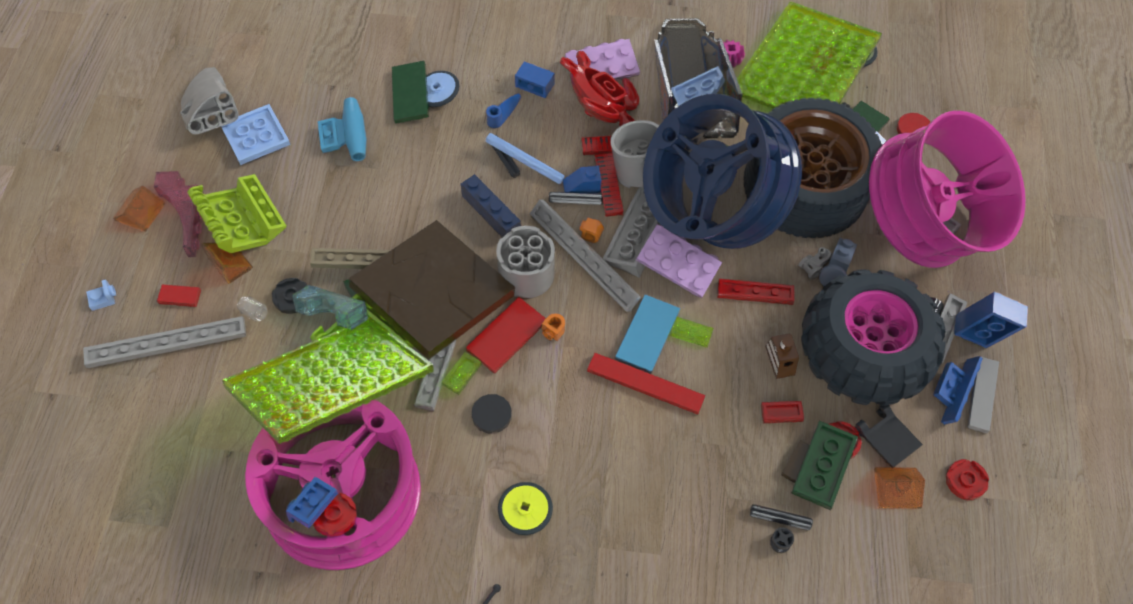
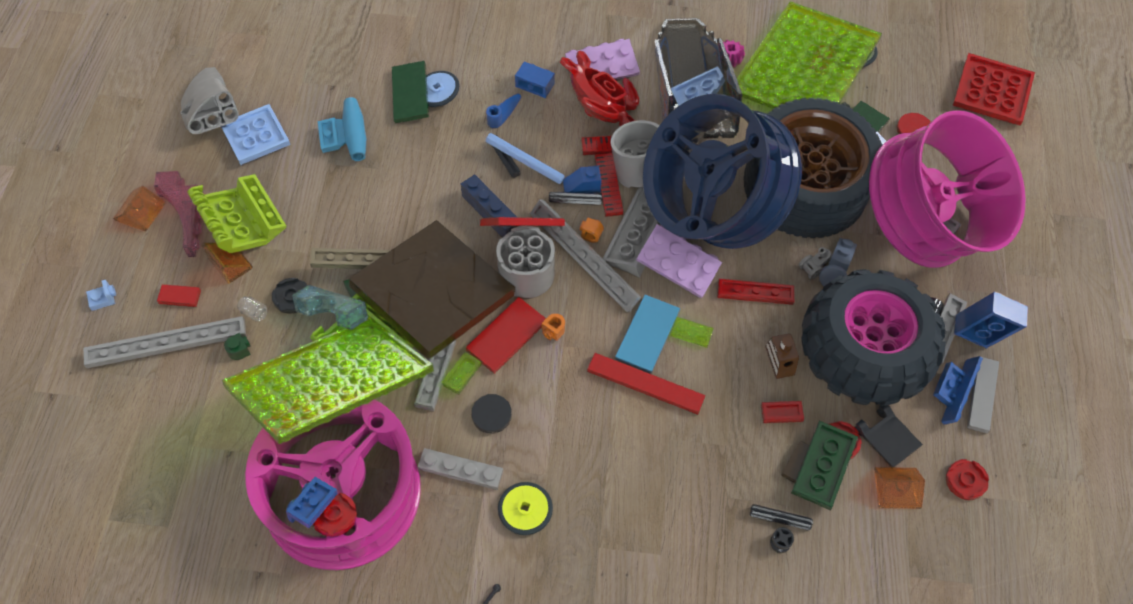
none -> dark green plate [224,333,251,360]
none -> light grey plate [418,448,503,490]
none -> red tile [480,217,565,227]
none -> red plate [953,53,1035,126]

